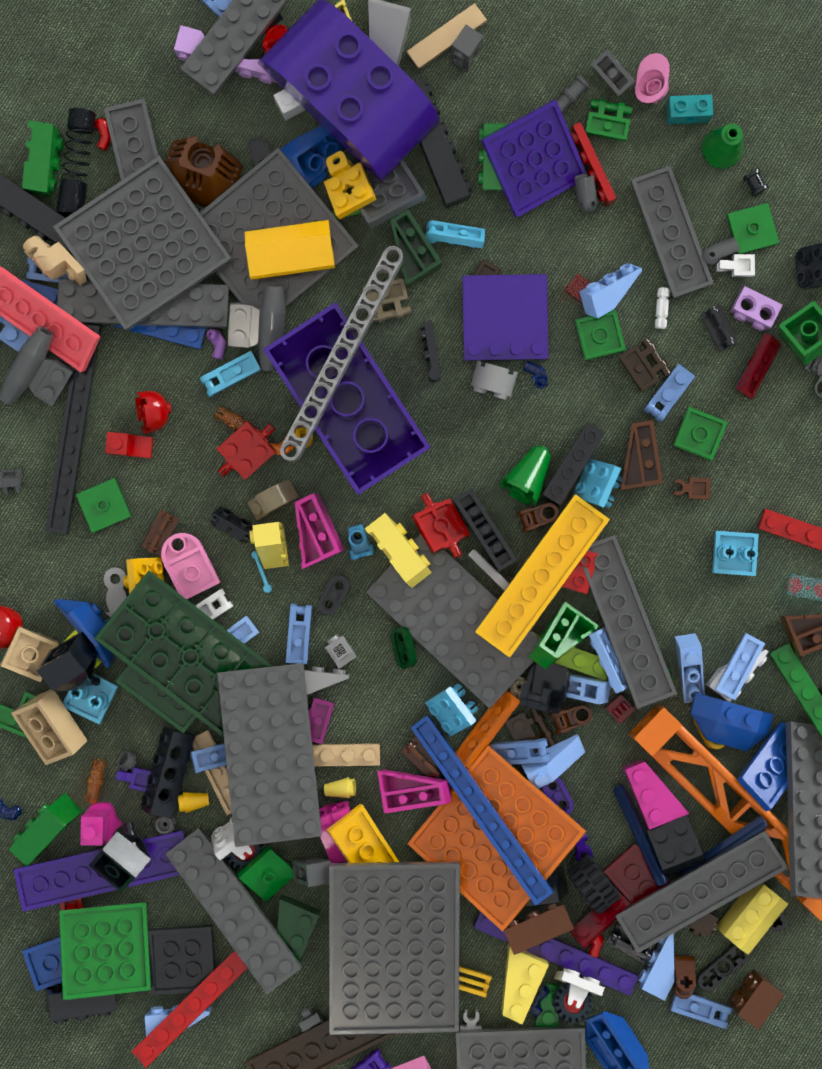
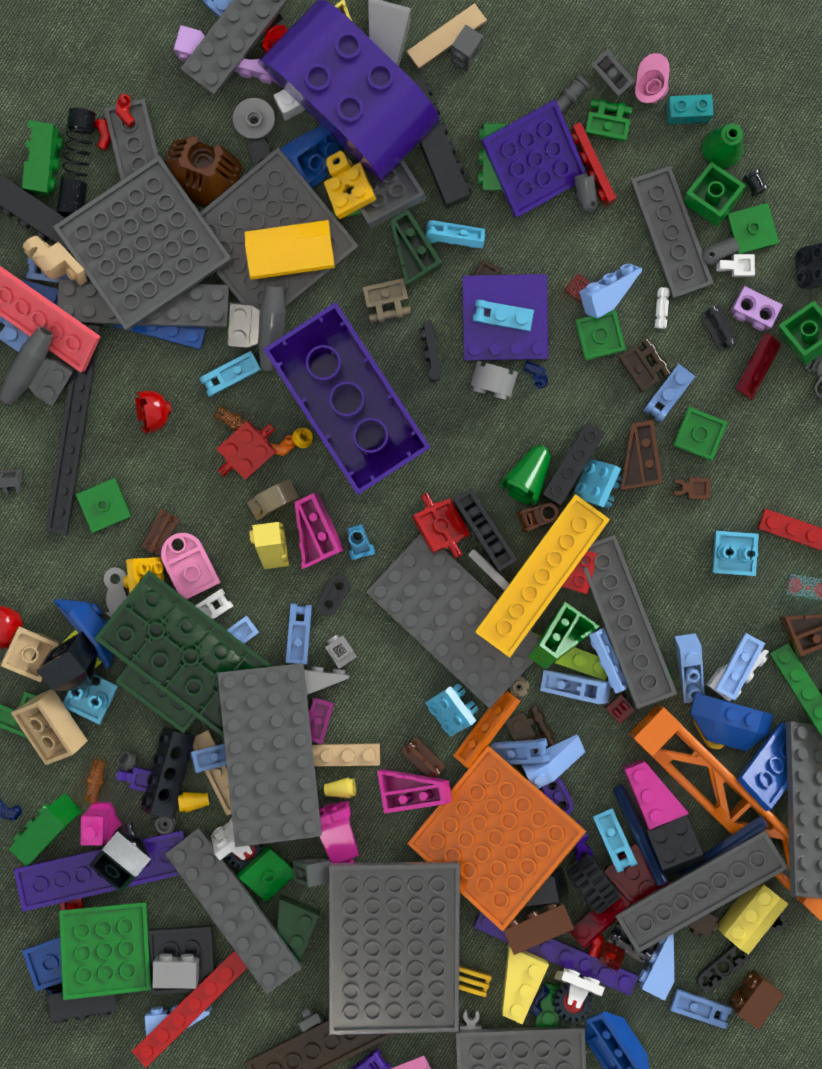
red arch [105,432,154,459] -> none
medium lavender arm [206,329,227,360] -> none
black hinge [210,507,253,543] -> none
medium azure hinge [251,551,272,593] -> none
light grey beam [280,246,403,462] -> none
yellow tile [326,804,399,863] -> none
light yellow wedge [365,513,432,588] -> none
dark green plate [390,626,417,669] -> none
blue plate [411,715,555,906] -> none
black piece [520,662,570,714] -> none
reddish brown piece [549,704,592,734] -> none
reddish brown piece [673,955,696,999] -> none
none -> red arm [115,94,136,127]
none -> light grey brick [153,954,199,989]
none -> light grey dish [233,98,275,139]
none -> medium azure plate [472,300,534,332]
none -> medium azure plate [593,808,638,873]
none -> clear red plate [598,941,625,972]
none -> green brick [684,162,746,227]

